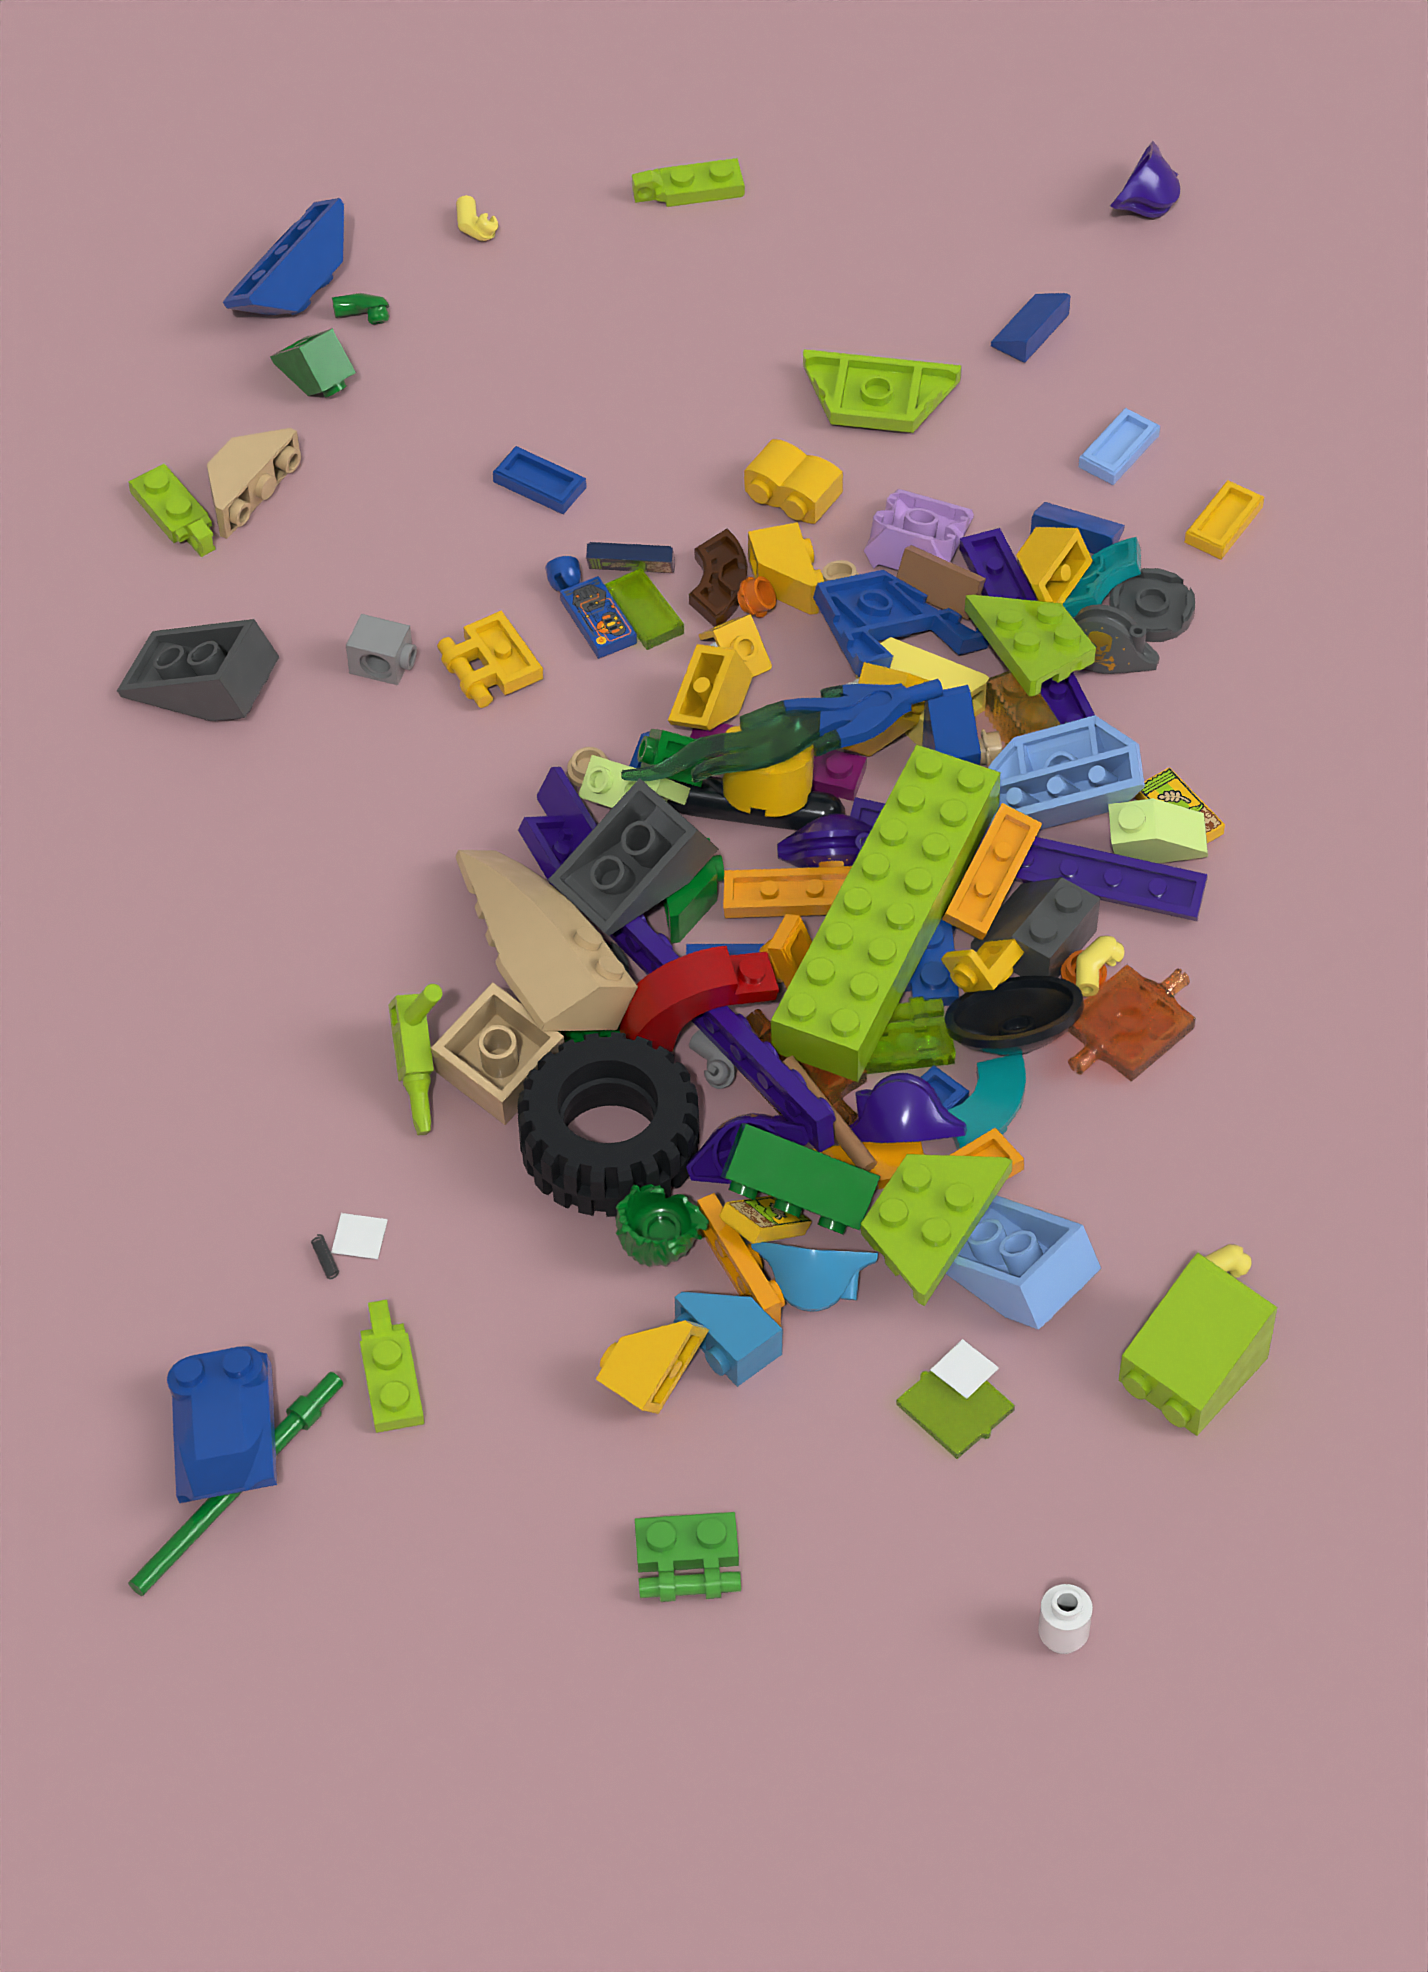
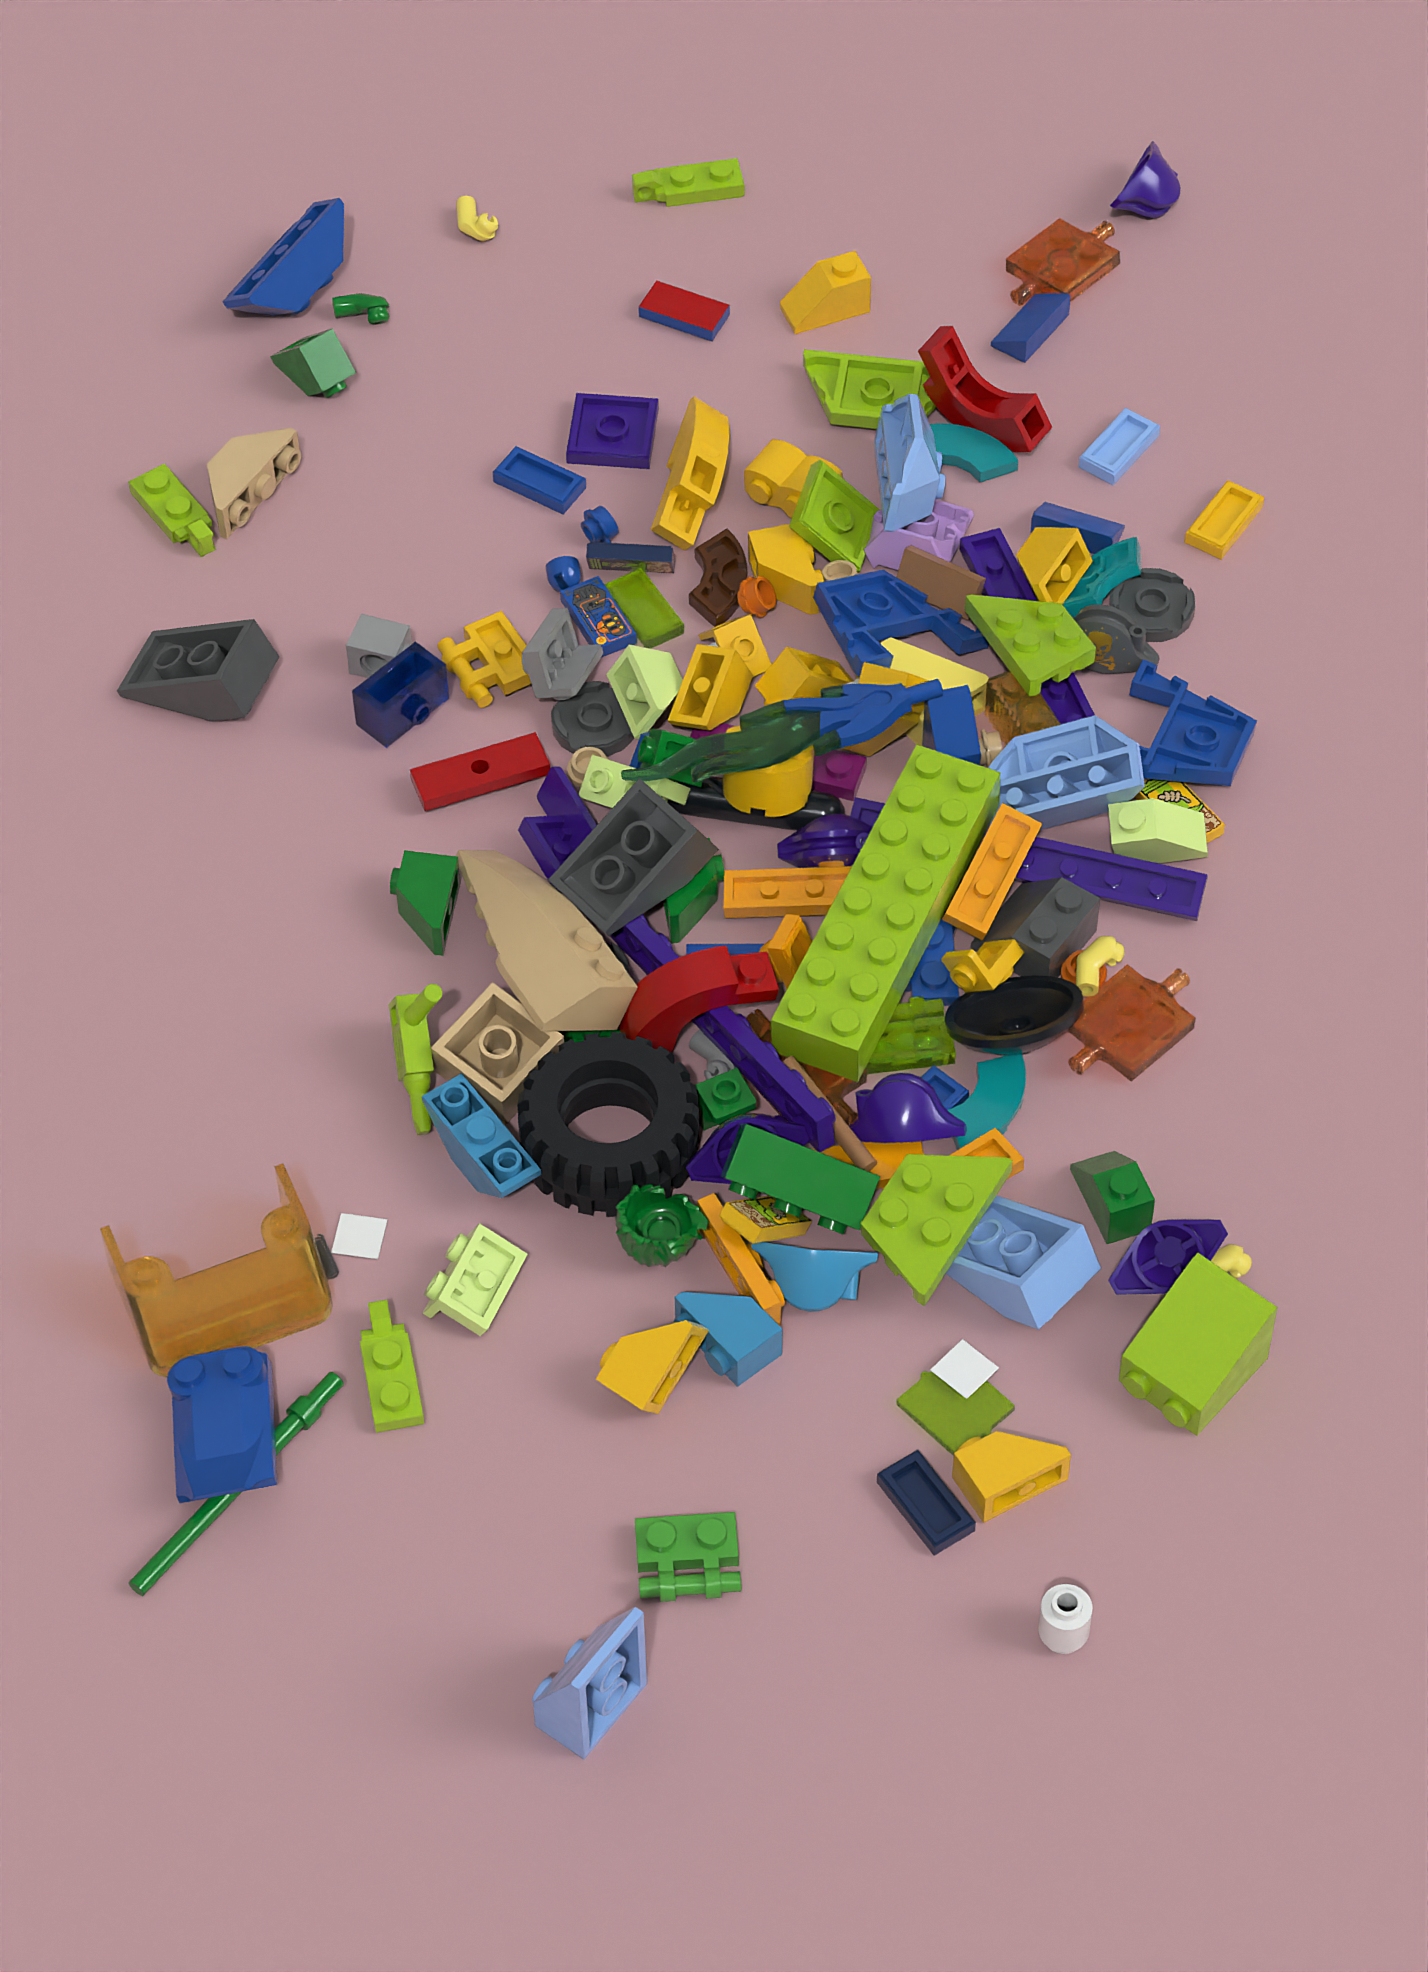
none -> clear yellow windscreen [100,1163,333,1377]
none -> clear blue brick [352,641,449,748]
none -> green slope [390,850,460,956]
none -> red tile [410,732,550,811]
none -> dark azure slope [422,1073,541,1198]
none -> yellowish green bracket [422,1223,528,1336]
none -> light grey bracket [522,608,603,700]
none -> light blue slope [532,1607,647,1759]
none -> dark grey tile [551,681,634,757]
none -> dark purple tile [566,393,659,469]
none -> blue plate [581,505,619,543]
none -> yellowish green slope [606,645,683,739]
none -> red tile [639,280,730,341]
none -> yellow slope [650,396,730,551]
none -> green bracket [695,1068,756,1131]
none -> yellow slope [755,646,854,715]
none -> yellow slope [780,250,871,334]
none -> lime plate [789,460,880,573]
none -> light blue wedge [874,394,945,532]
none -> dark blue tile [877,1450,976,1556]
none -> red arch [918,326,1052,452]
none -> teal tile [930,423,1018,482]
none -> yellow slope [952,1431,1071,1523]
none -> clear orange plate [1006,218,1120,306]
none -> green slope [1070,1151,1155,1244]
none -> dark purple hat [1108,1219,1228,1295]
none -> blue wing [1129,659,1257,786]

